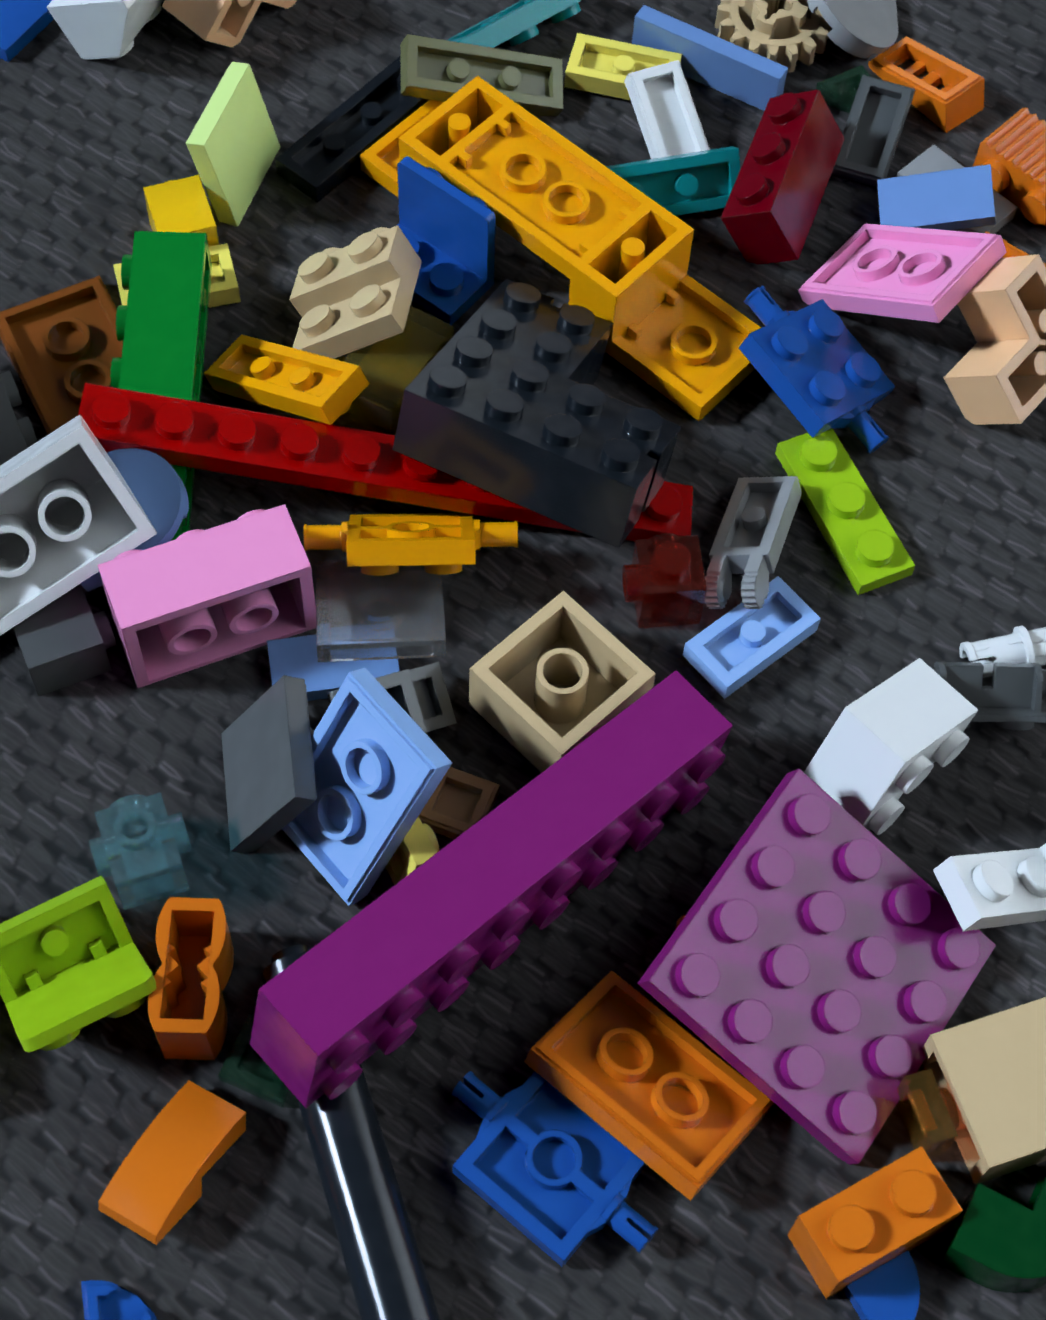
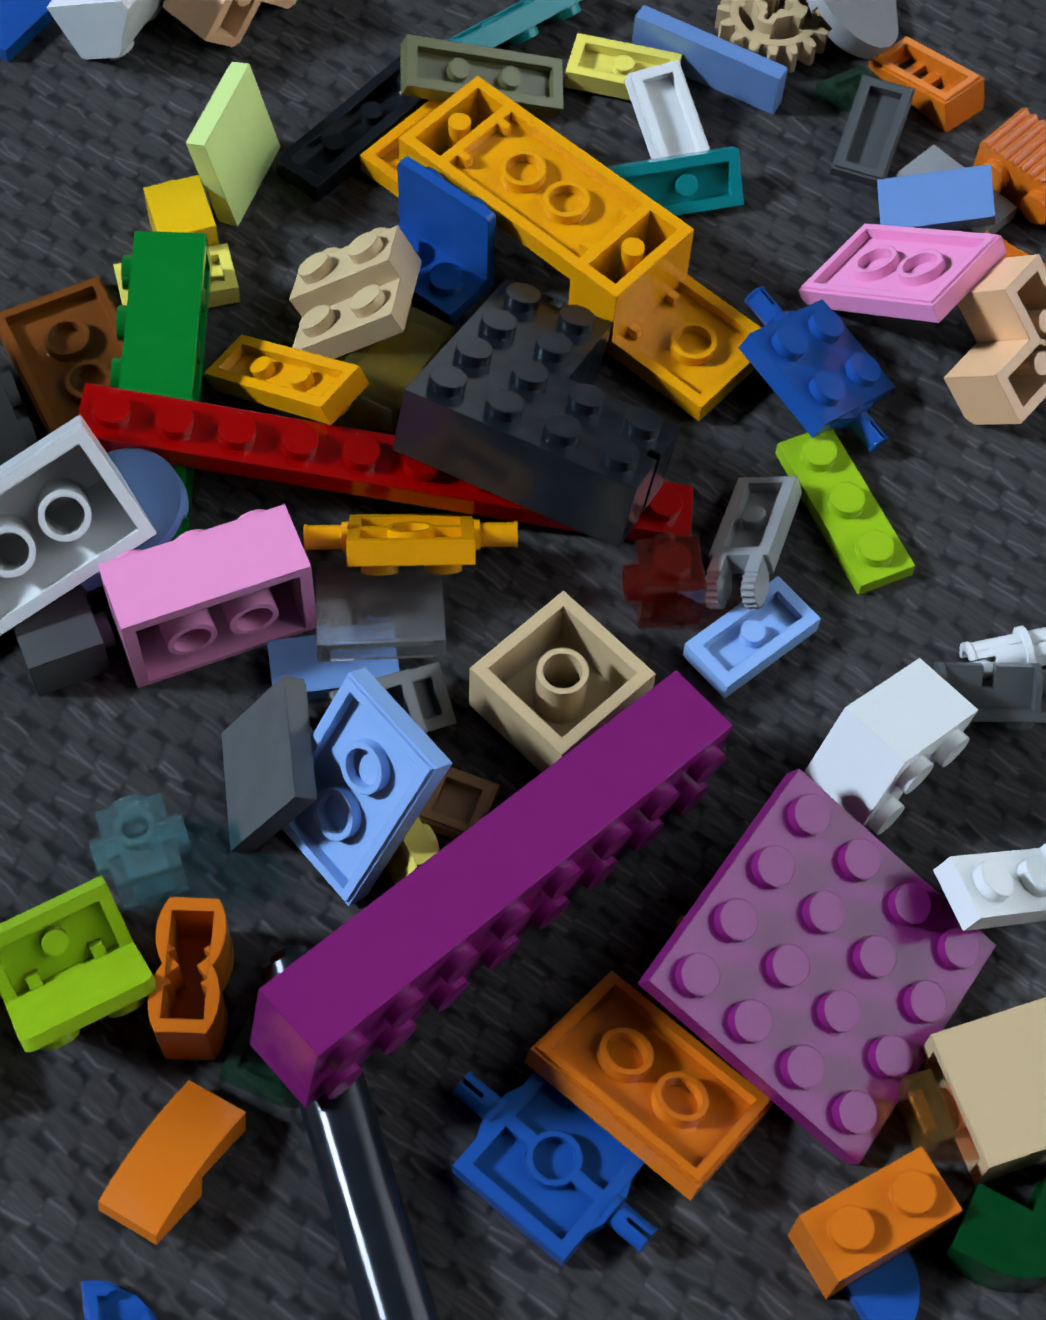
dark red brick [721,89,845,265] -> none

